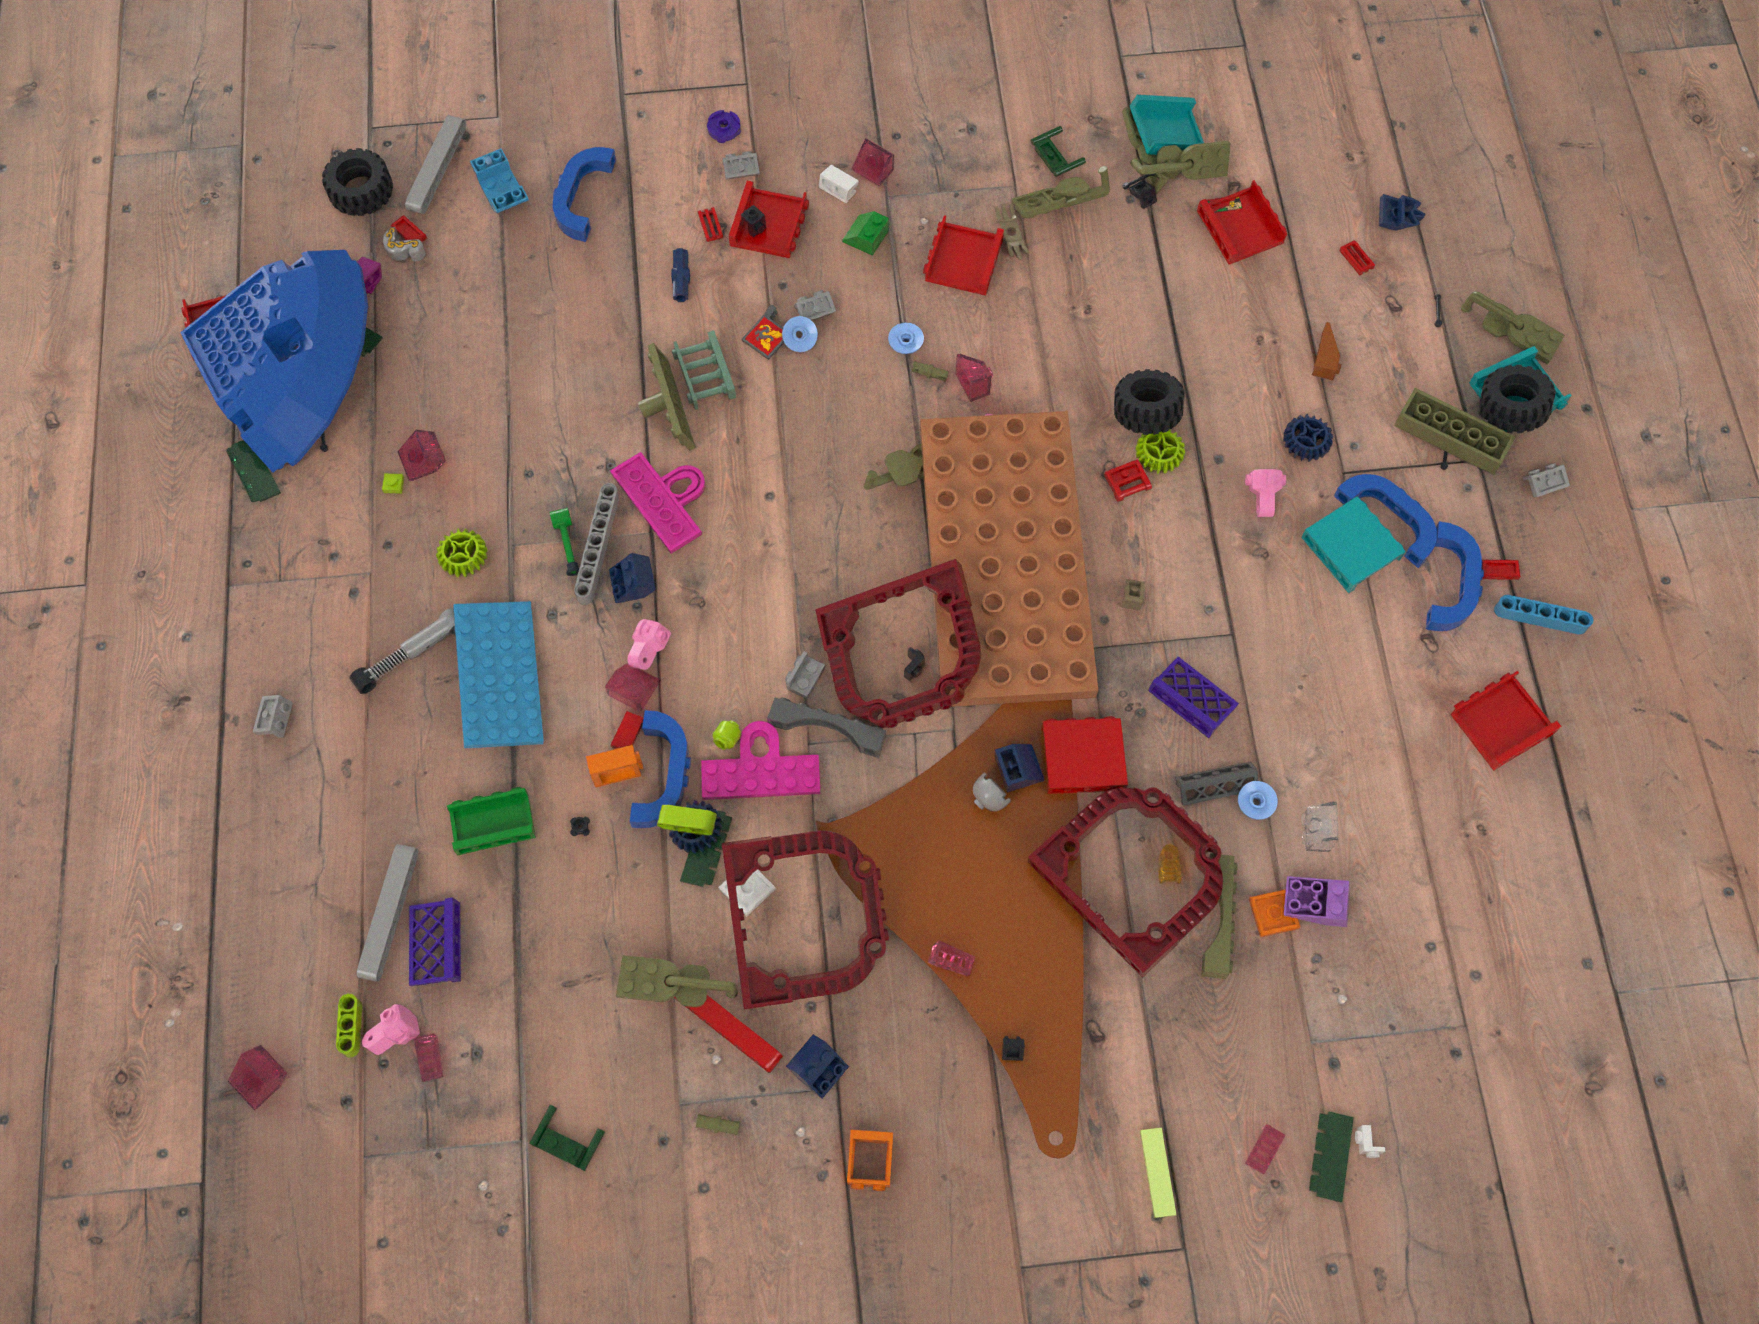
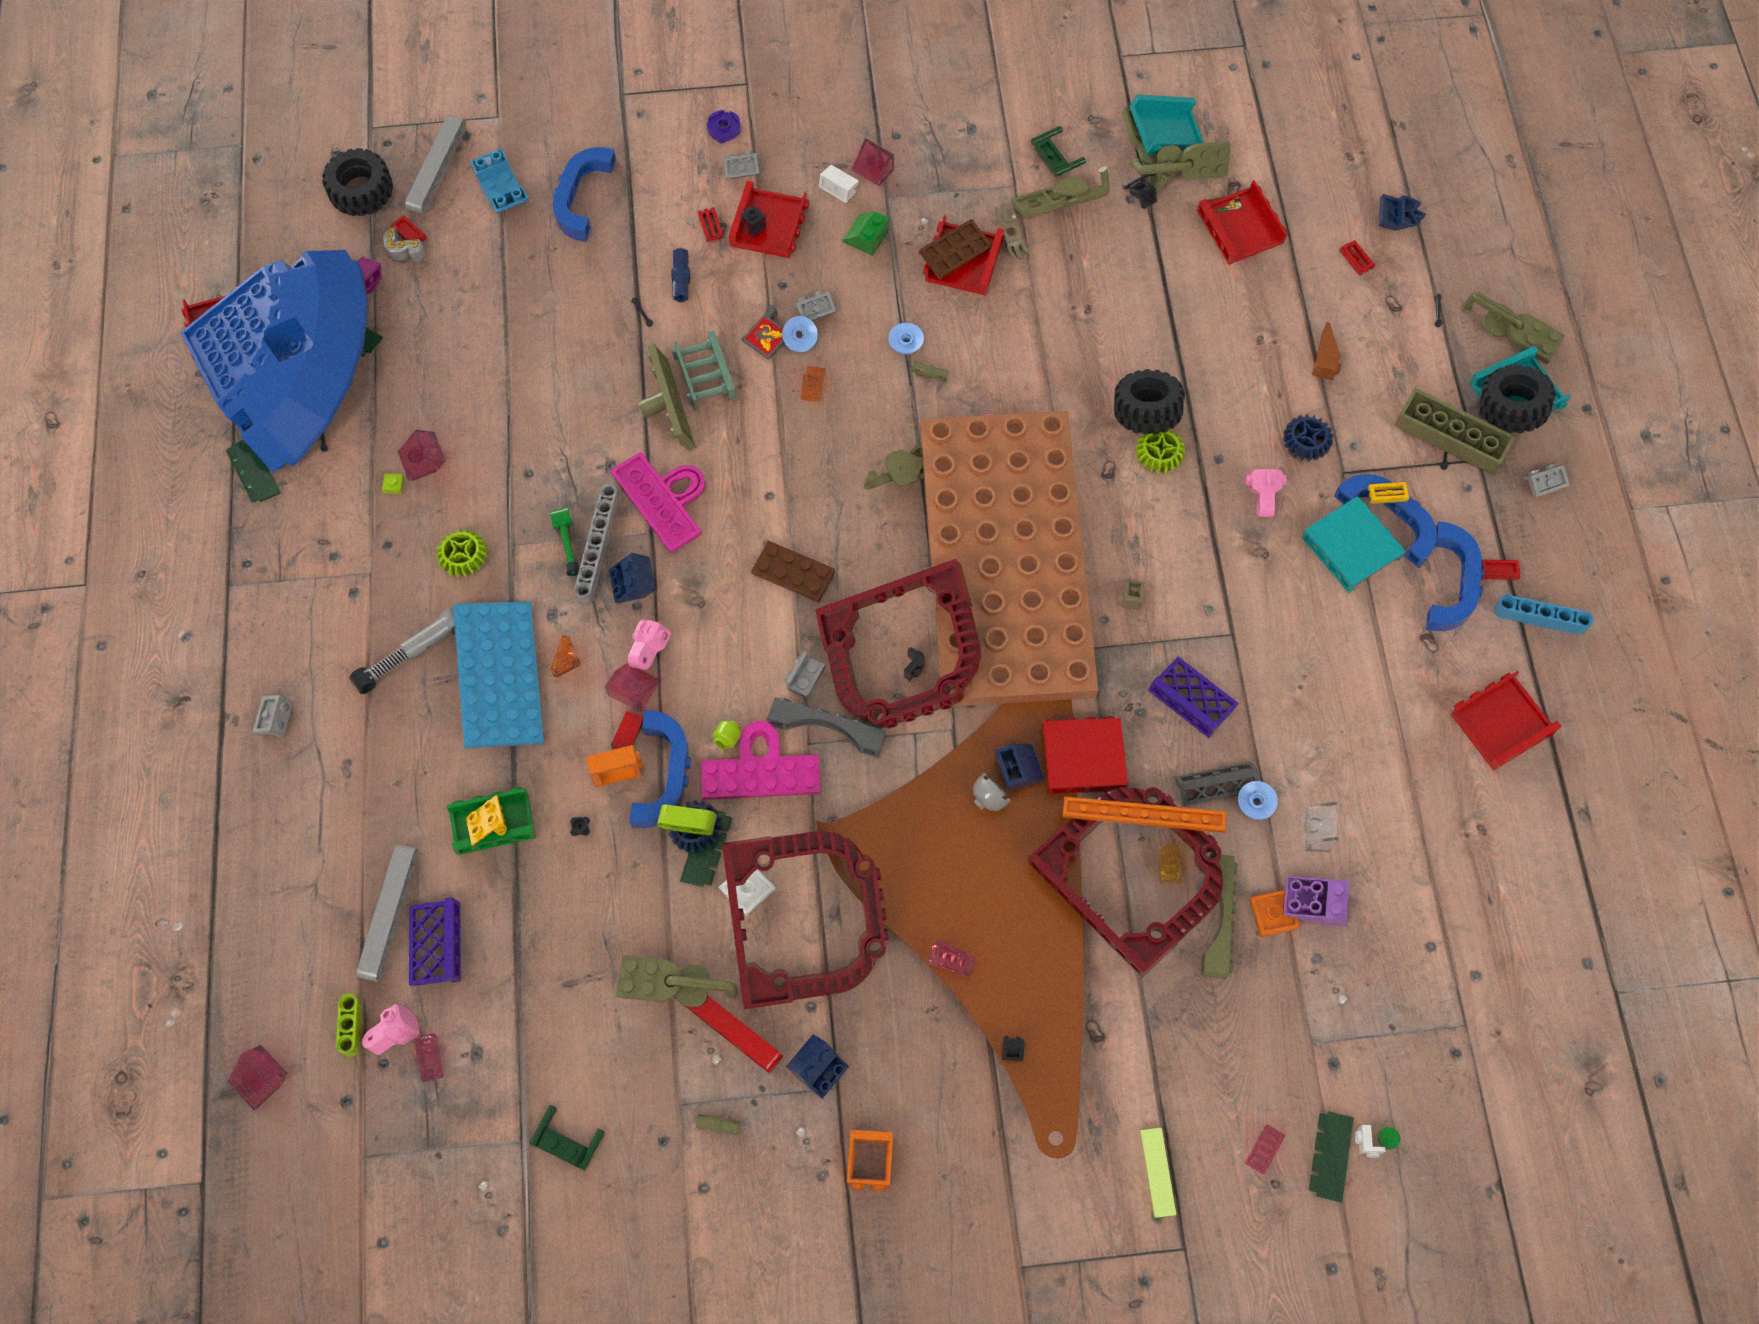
clear pink slope [955,354,993,402] -> none
red plate [1104,459,1152,502] -> none
none -> yellow hinge [466,795,507,845]
none -> clear orange slope [550,635,581,677]
none -> black hinge [631,297,653,327]
none -> reddish brown plate [751,540,835,603]
none -> clear orange slope [801,366,825,403]
none -> reddish brown plate [919,219,992,280]
none -> orange tile [1063,796,1227,833]
none -> yellow tile [1368,482,1409,504]
none -> green tile [1377,1127,1401,1150]

